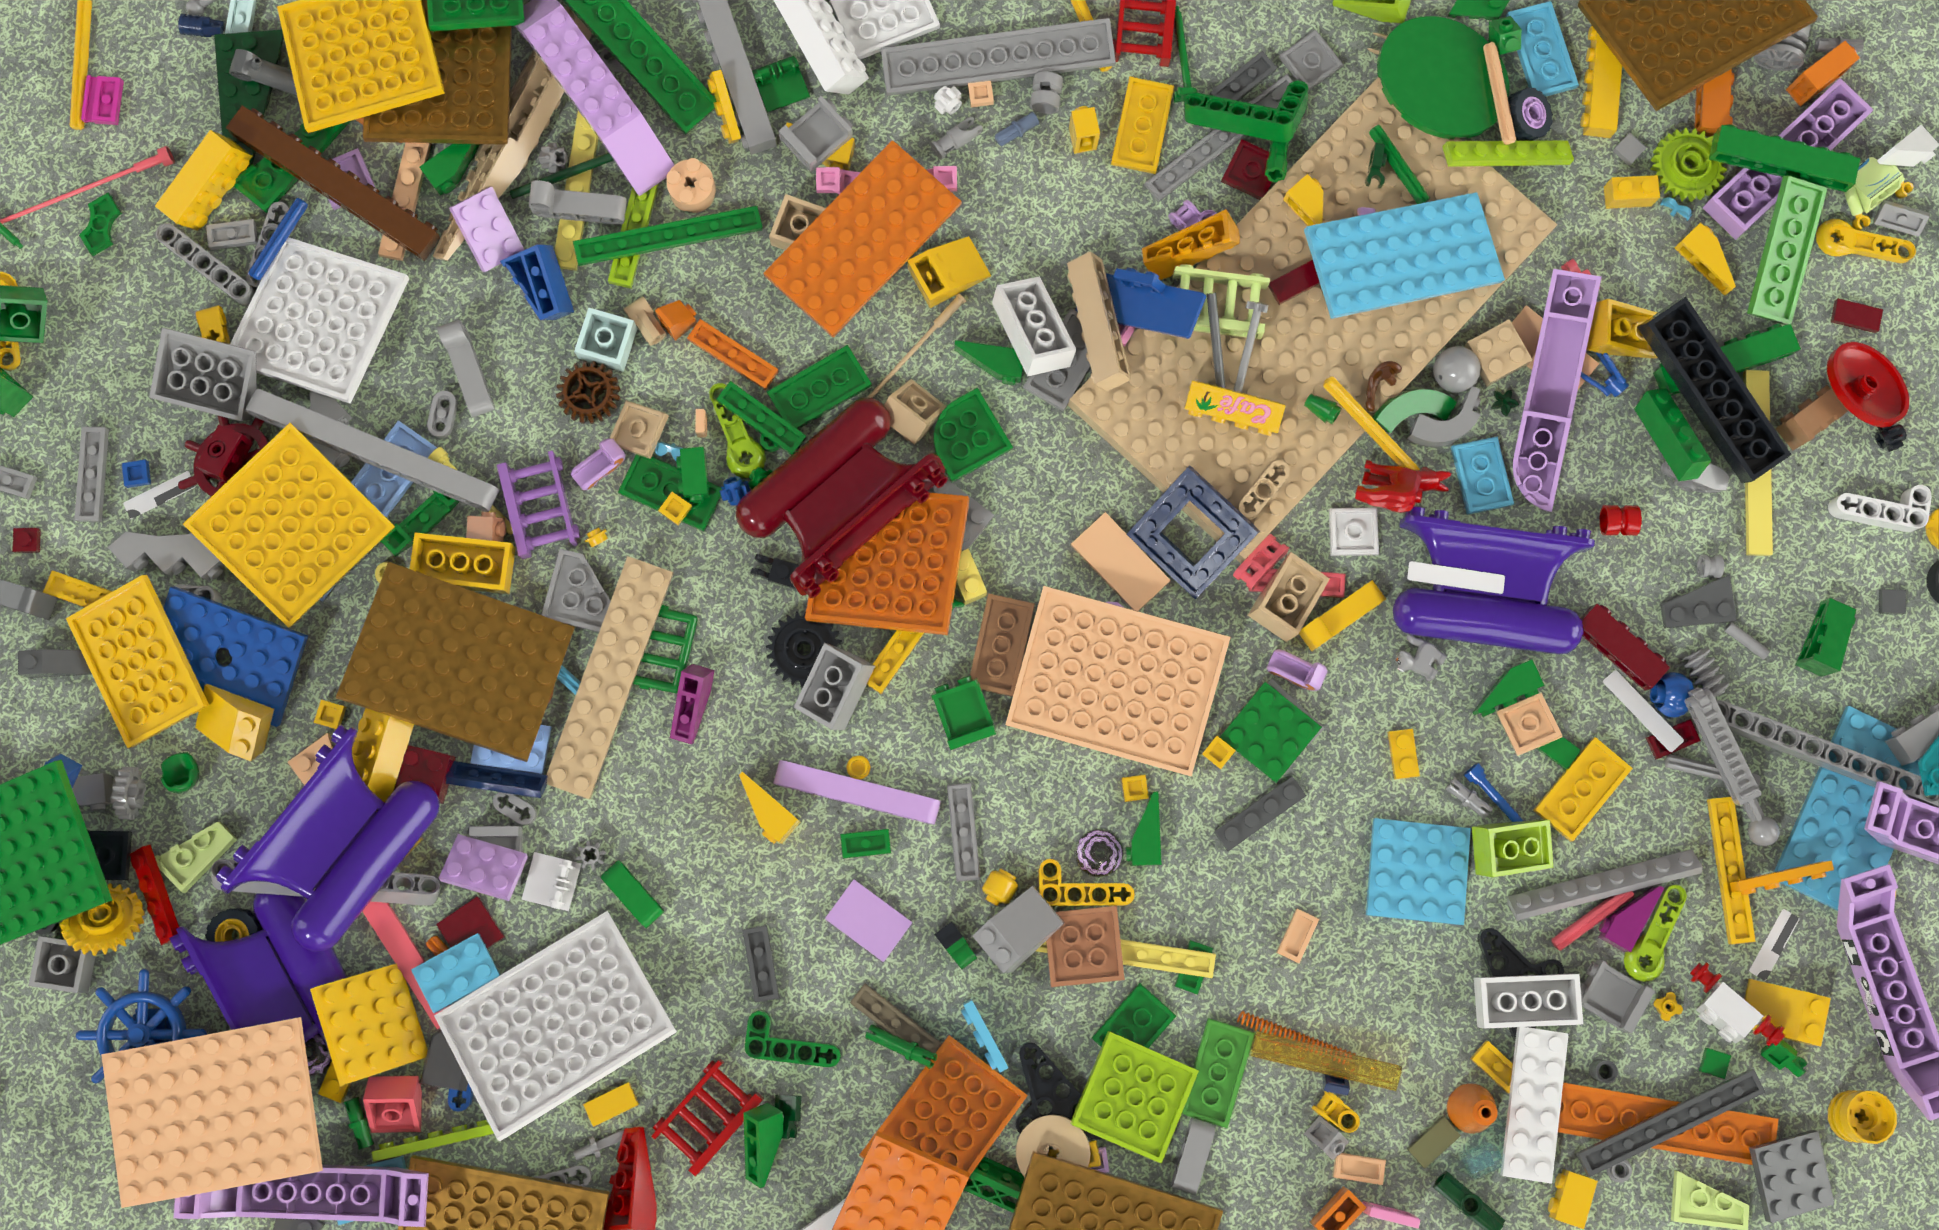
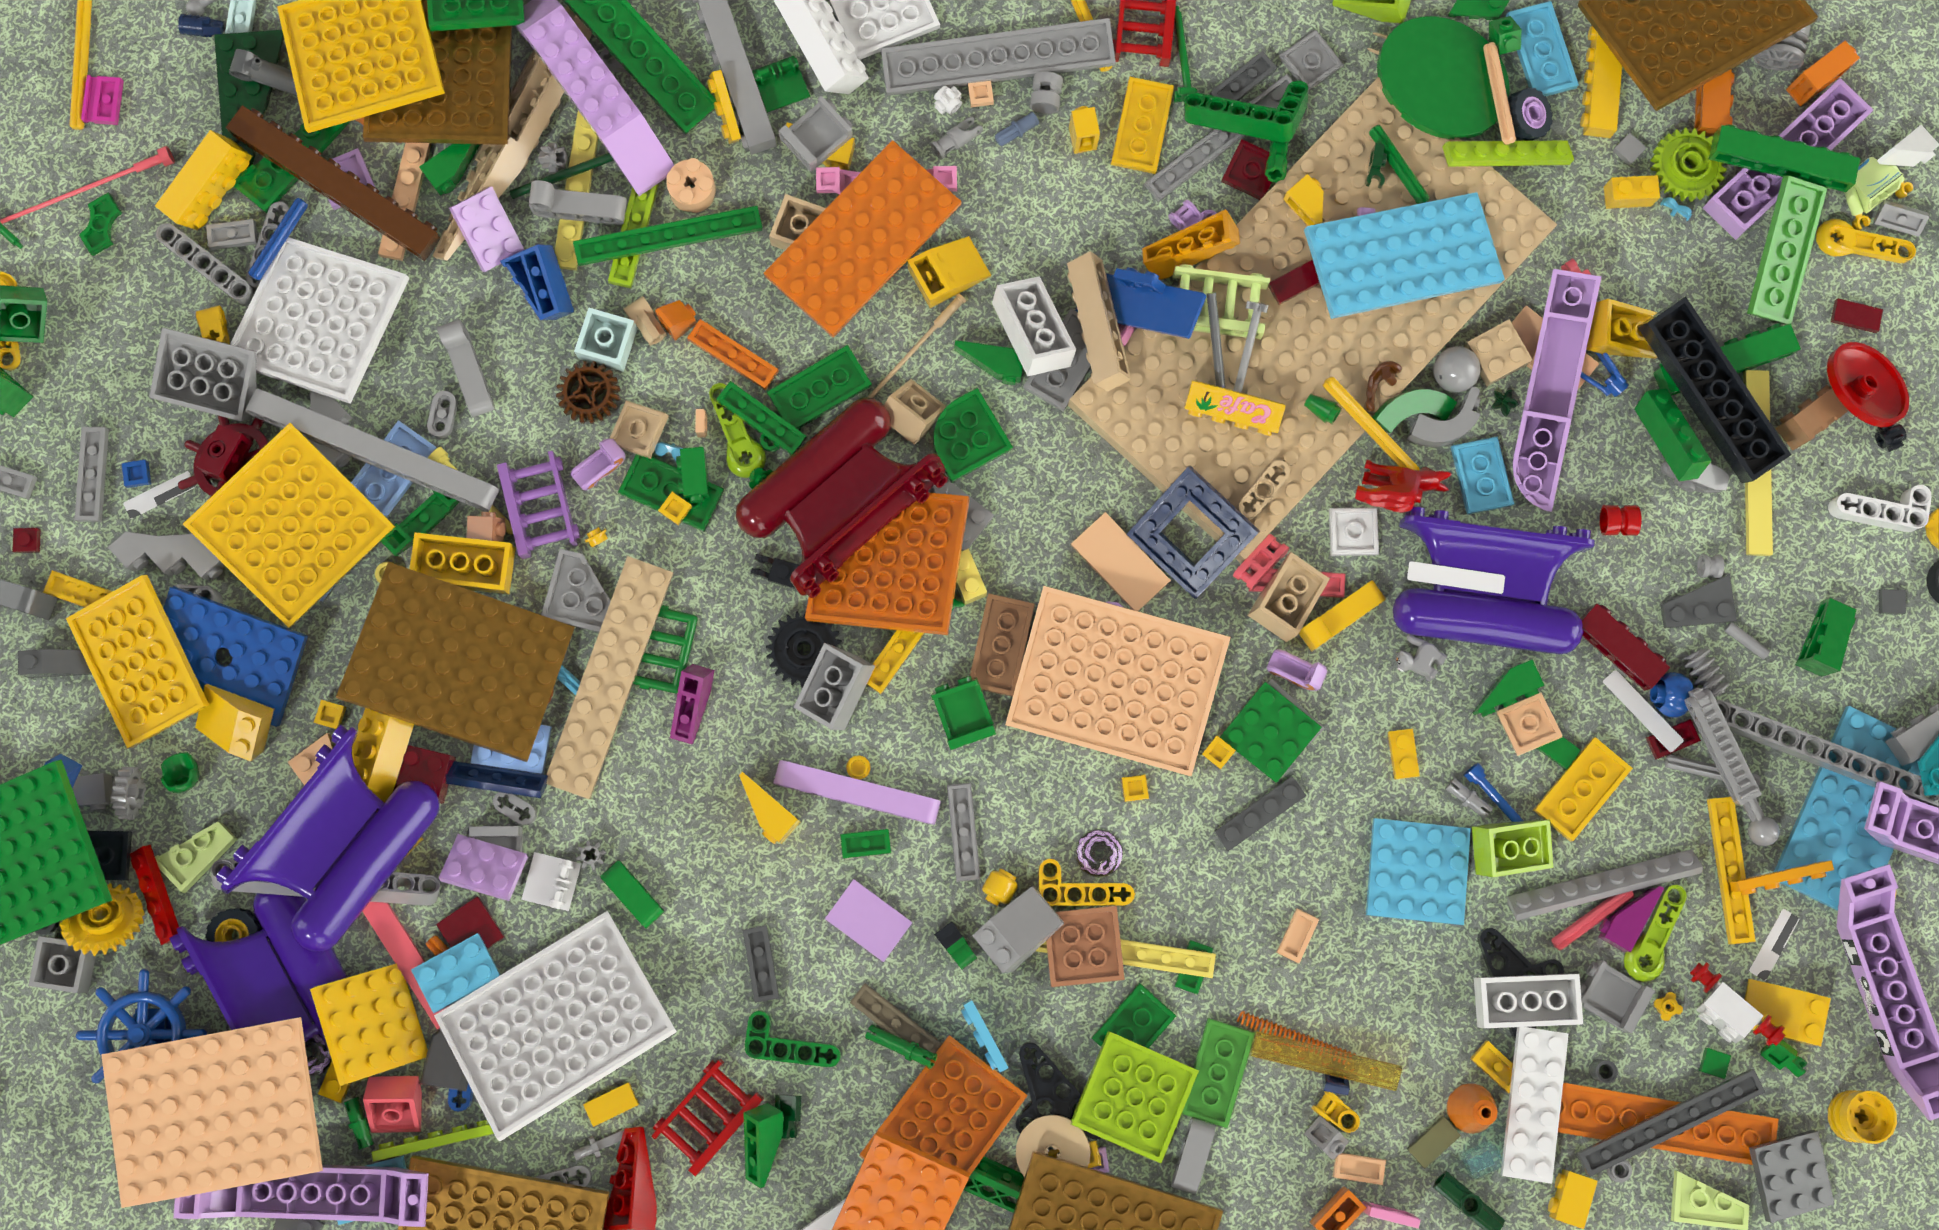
blue gear [720,476,751,505] -> none
green slope [1125,791,1162,866] -> none
yellow slope [1675,222,1736,296] -> none
light grey axle [1814,36,1864,52] -> none

